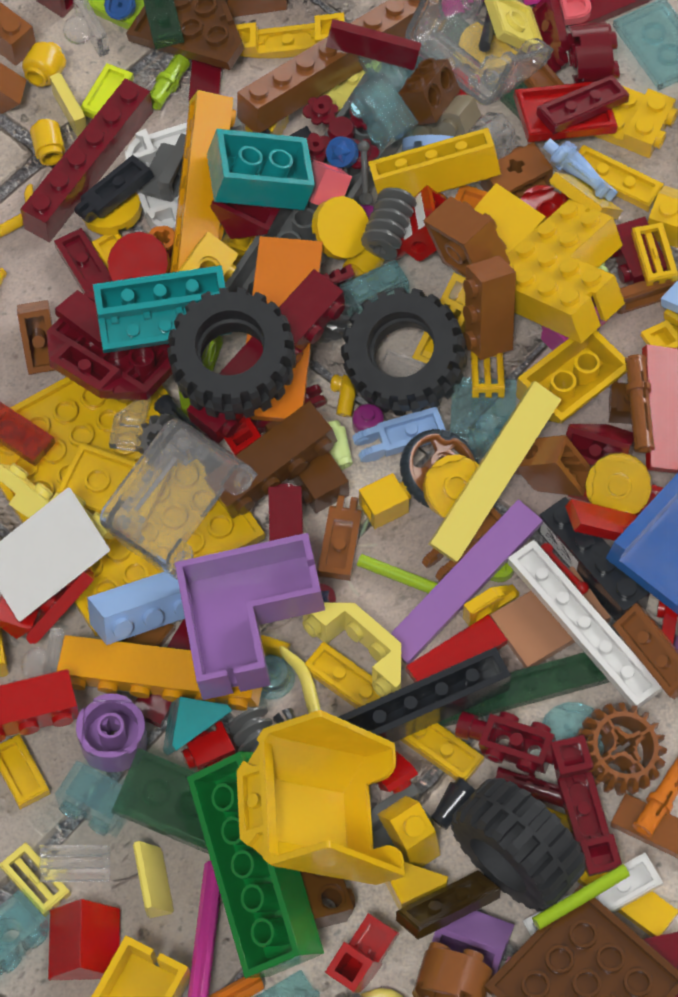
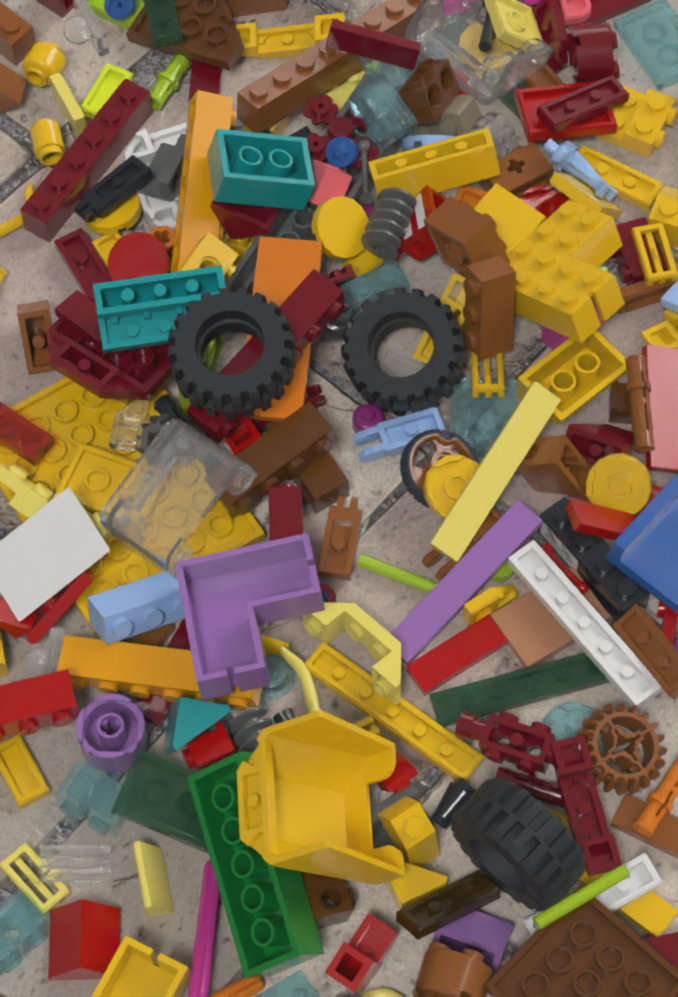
yellowish green cone [327,420,353,470] -> none
yellow arm [330,374,356,417] -> none
black brick [338,647,511,742] -> none
yellow brick [359,473,411,530] -> none

